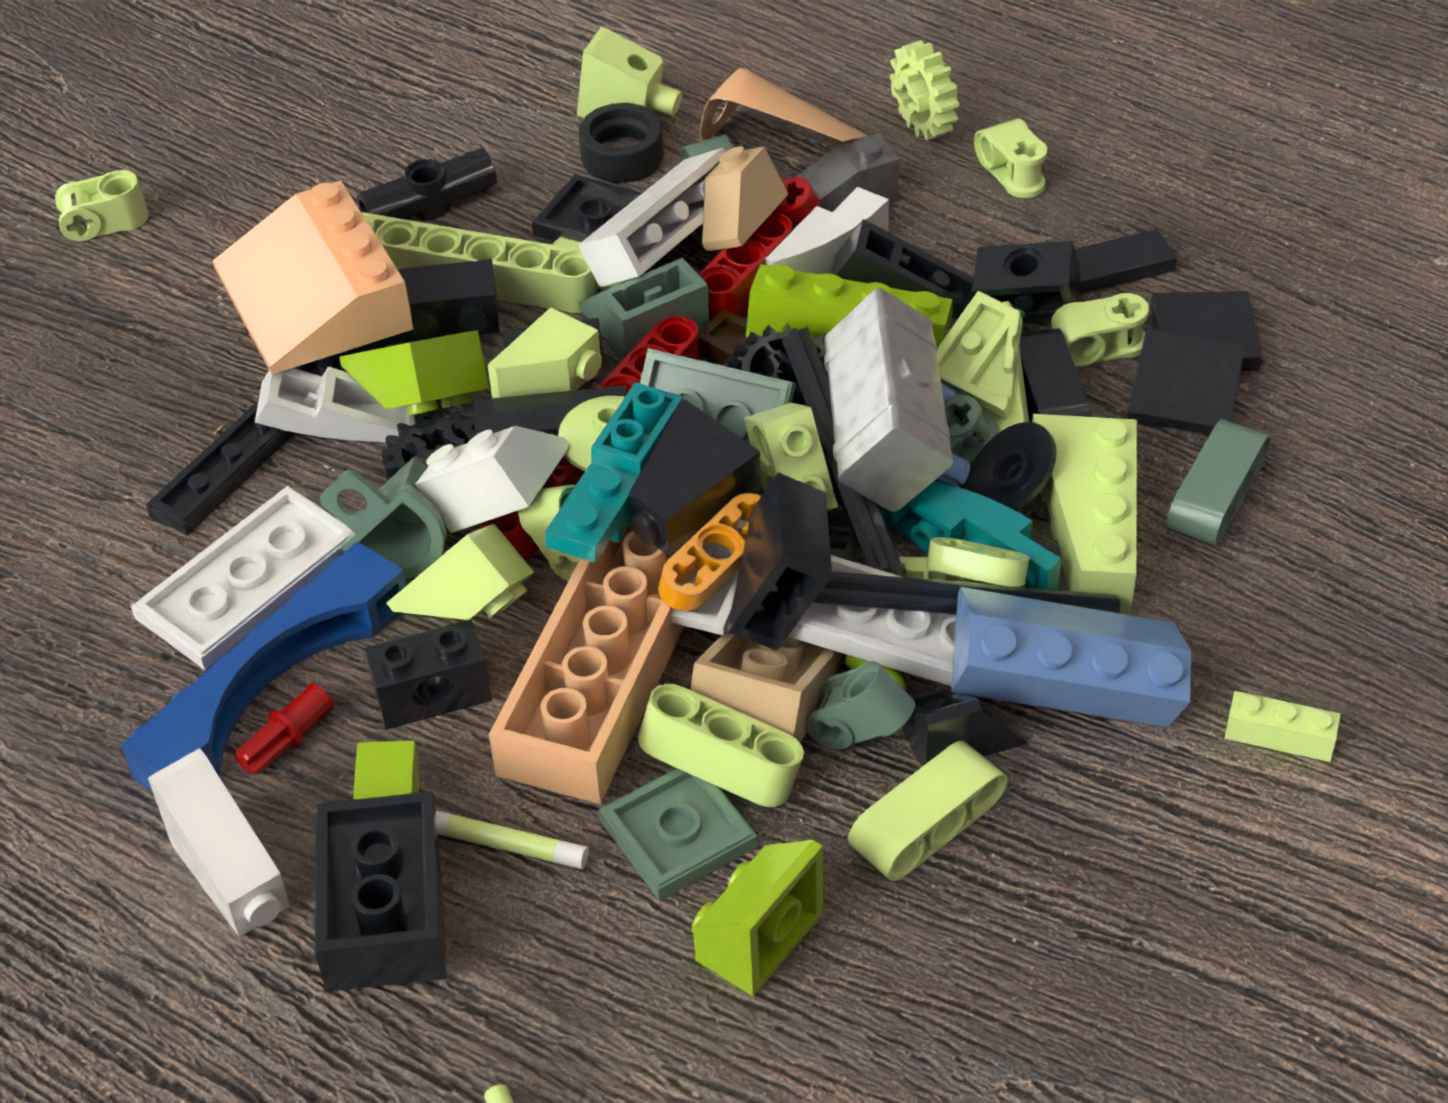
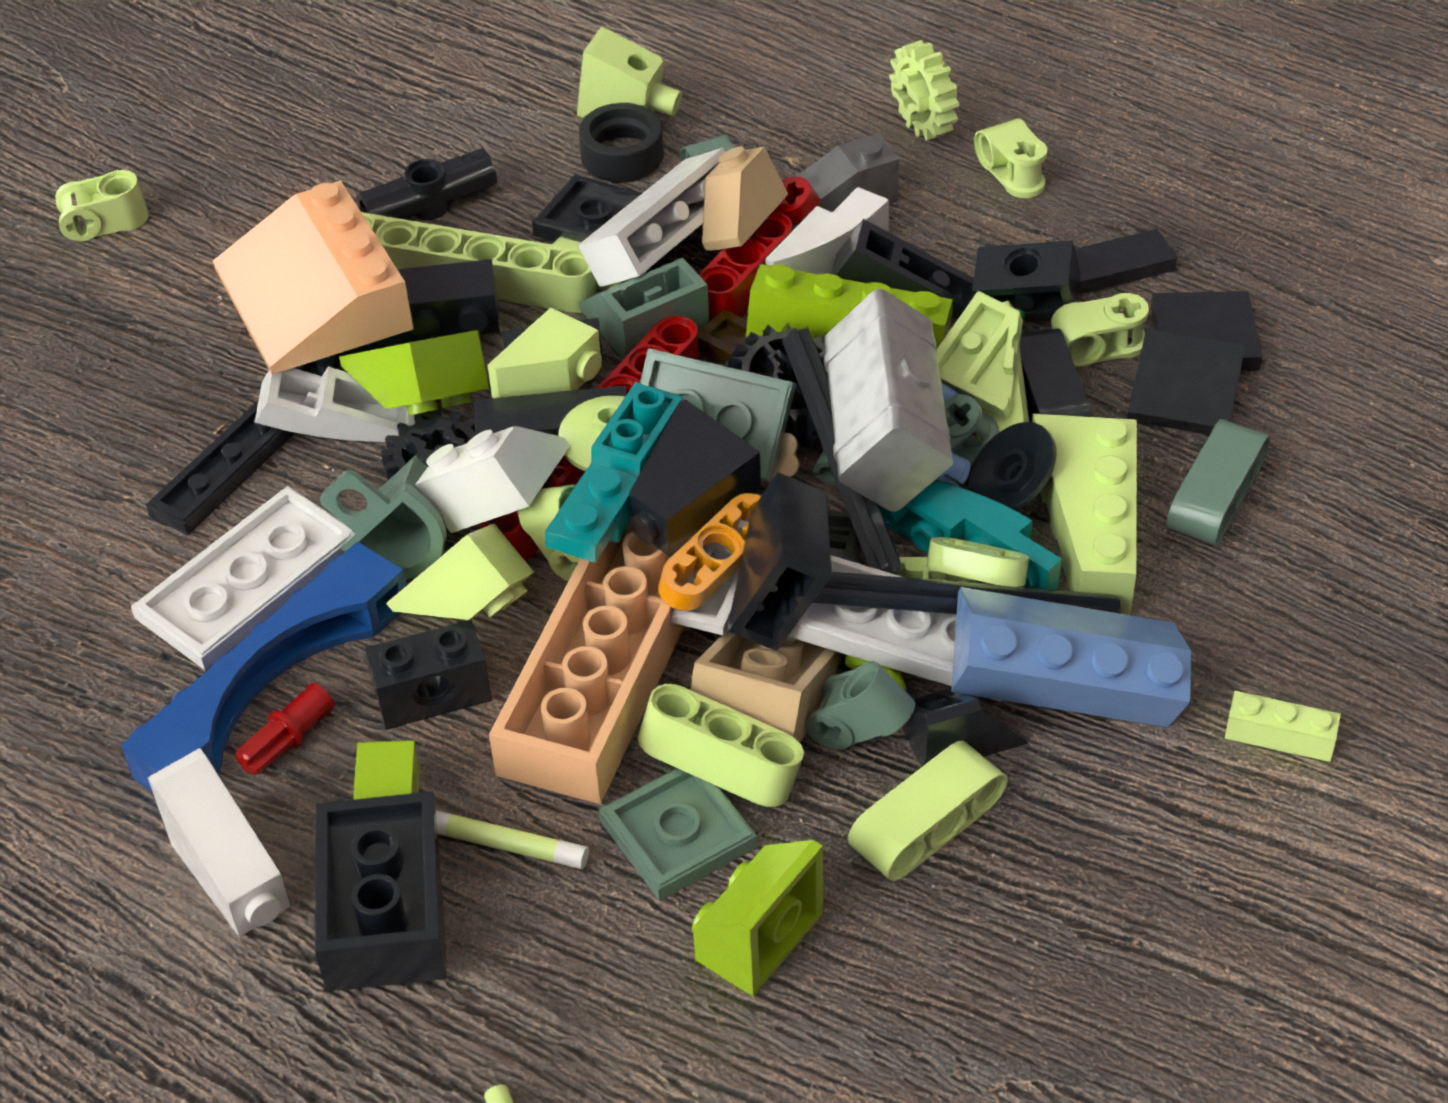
light nougat piece [700,68,868,141] -> none
yellowish green brick [744,403,838,510] -> none

